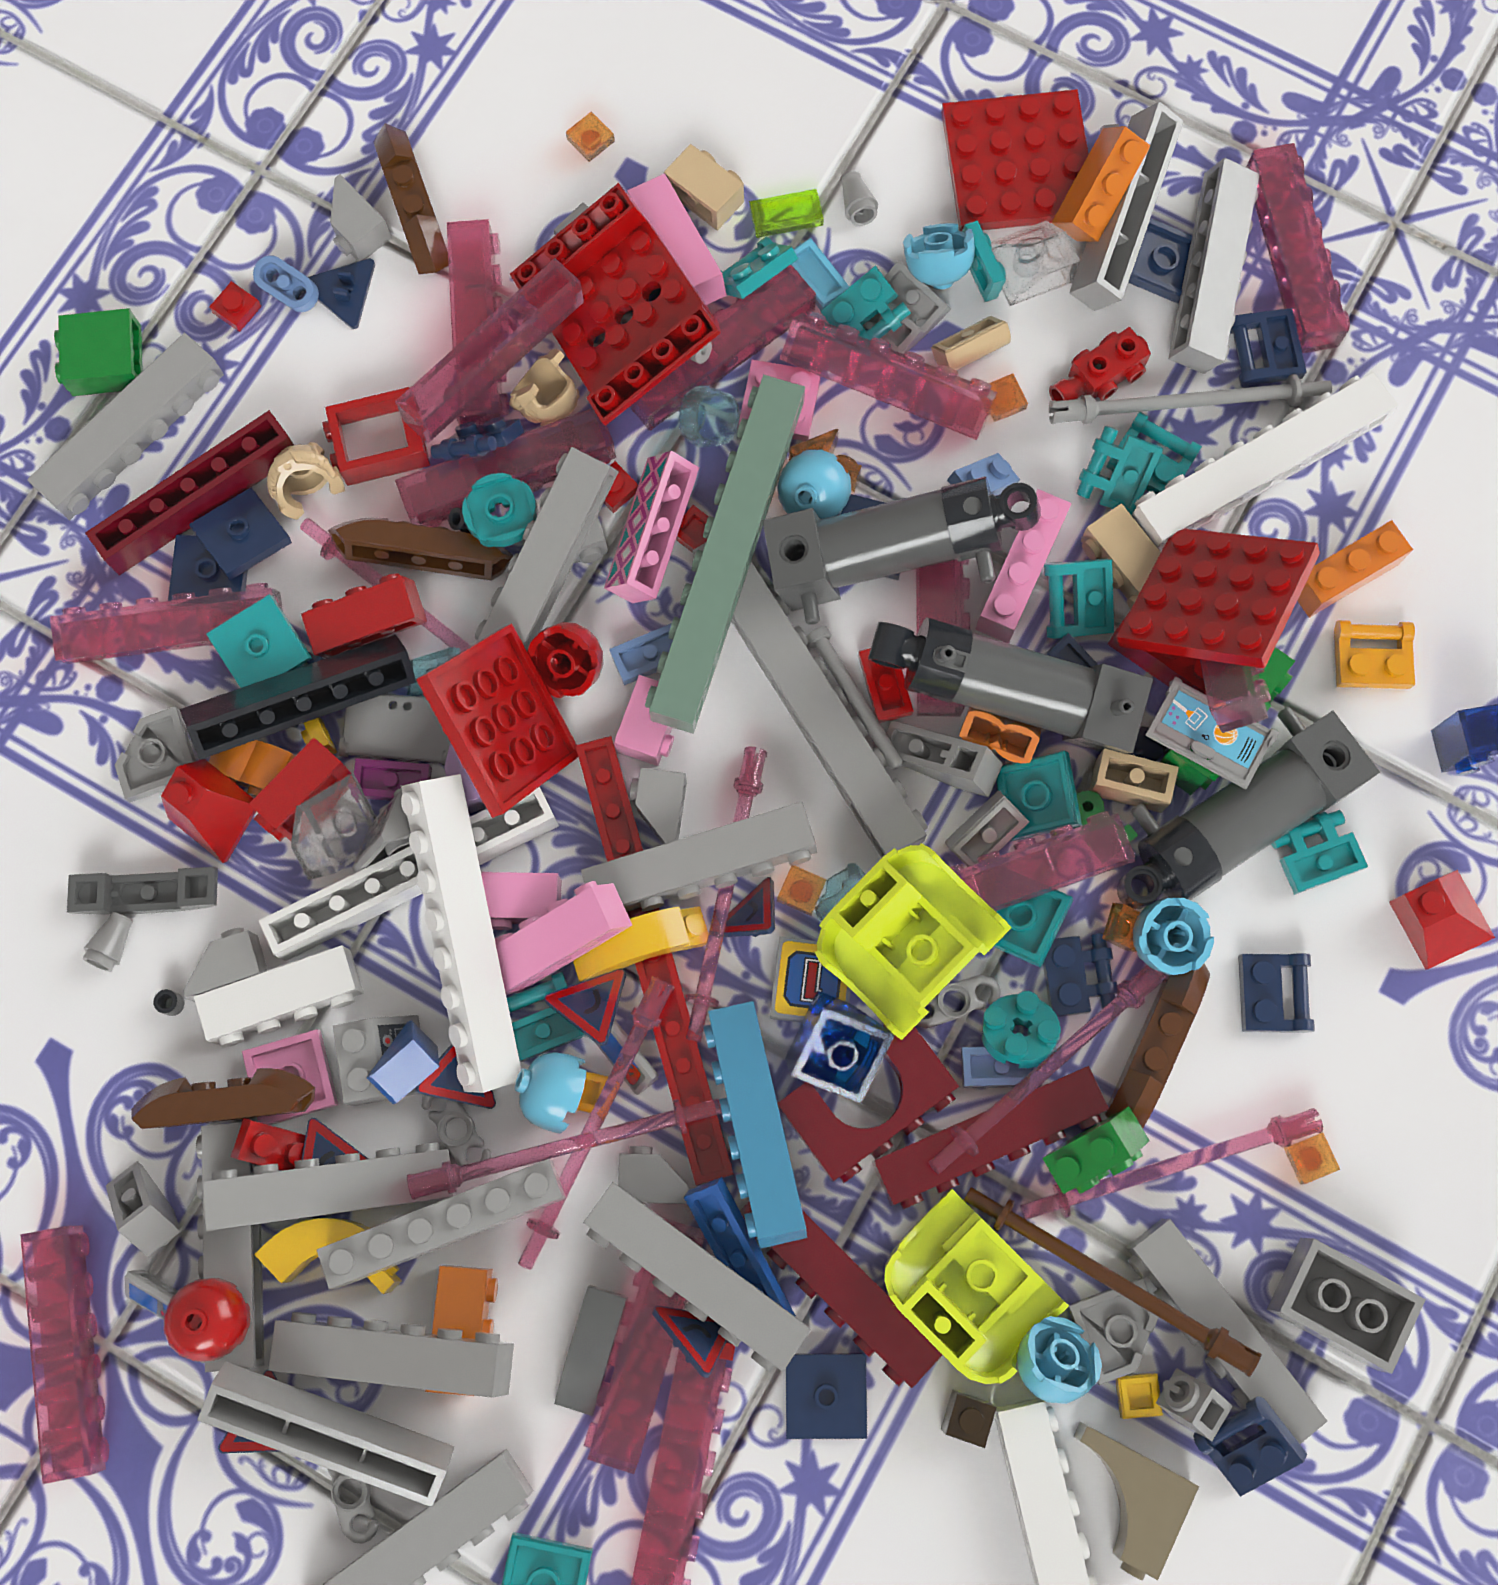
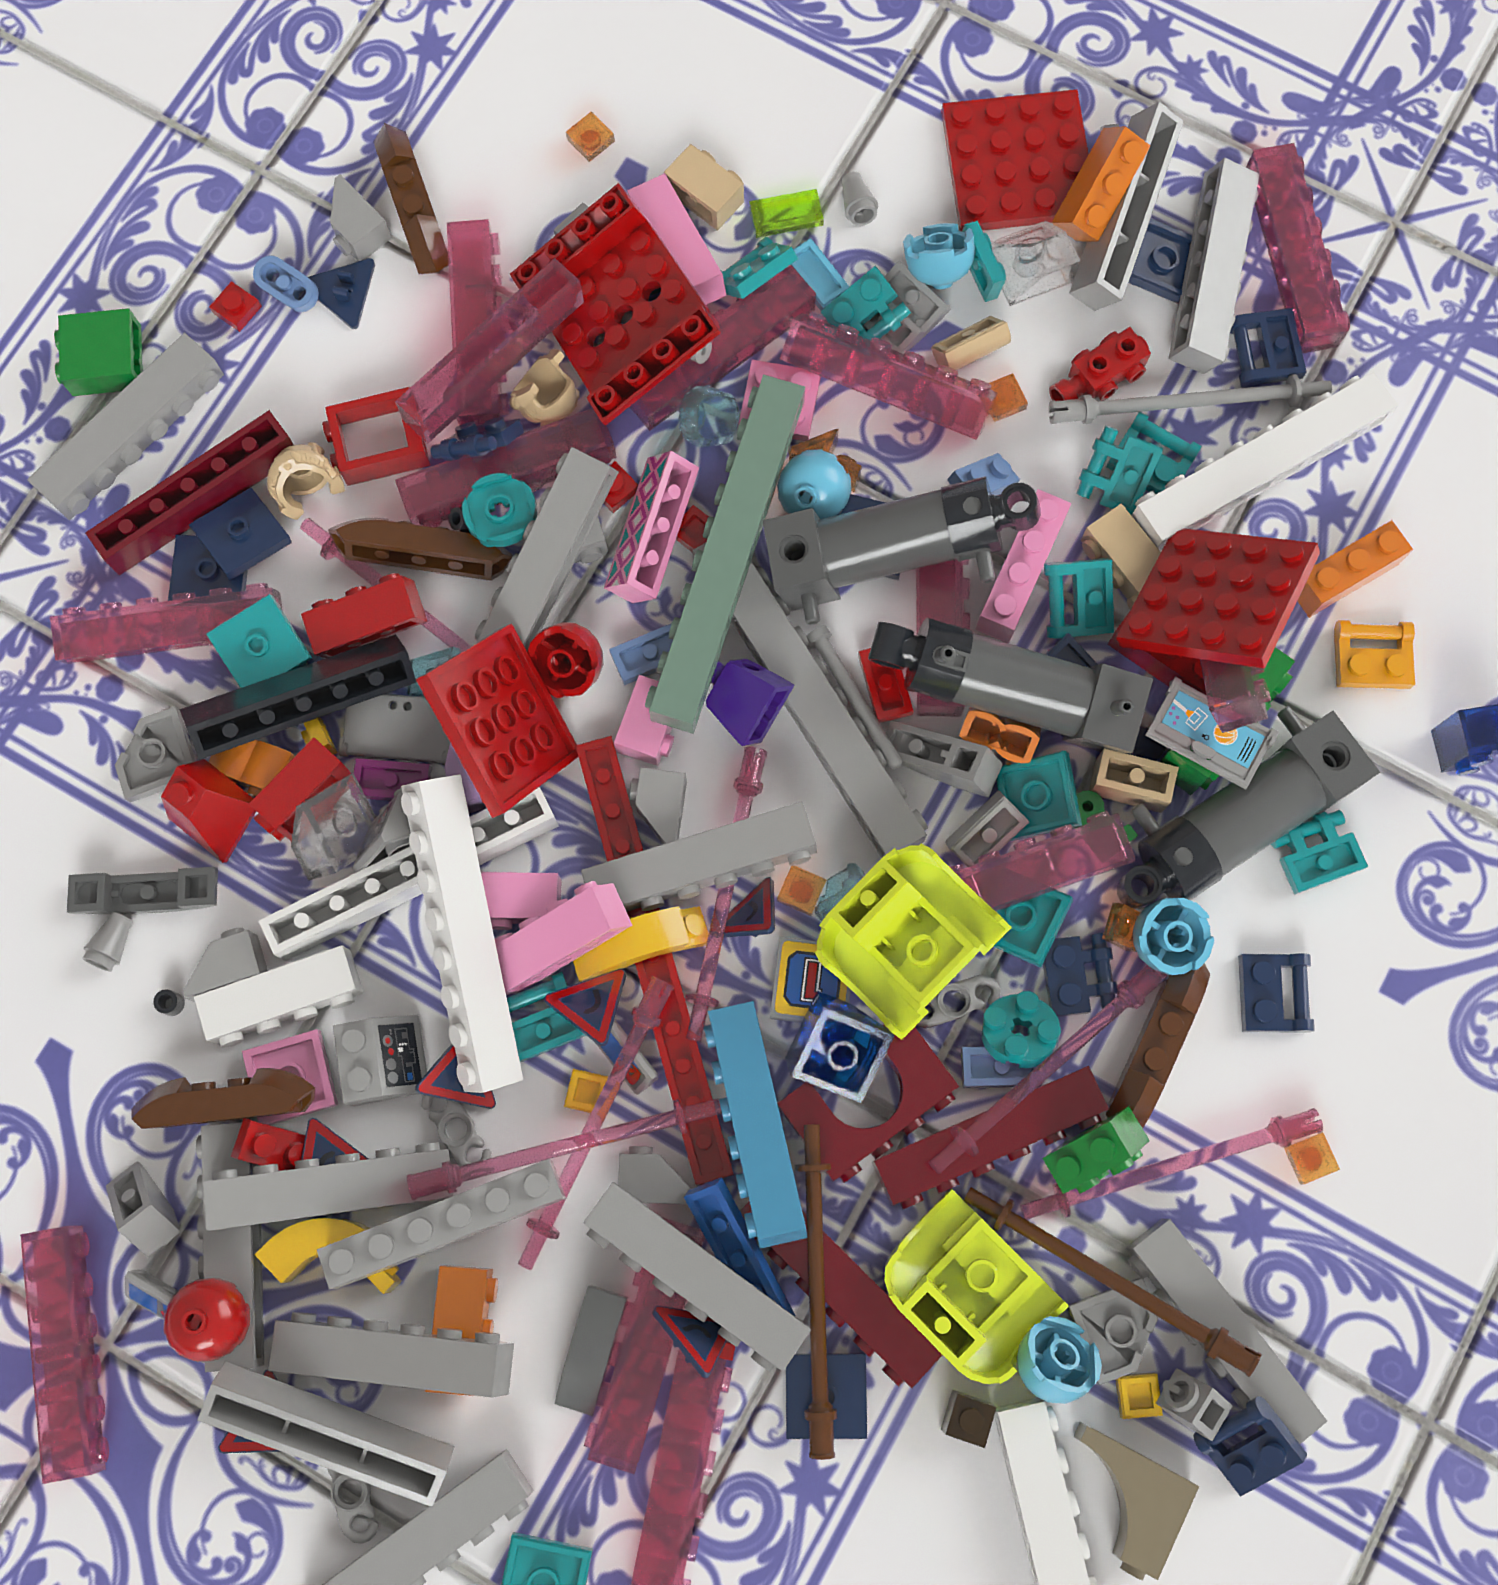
slope [366,1020,440,1104] -> none
medium azure cylinder [515,1052,586,1134] -> none
light grey brick [1267,1238,1426,1374] -> none
red slope [1389,870,1495,970] -> none
none -> dark purple torso [706,659,795,746]
none -> reddish brown bar [795,1124,837,1460]

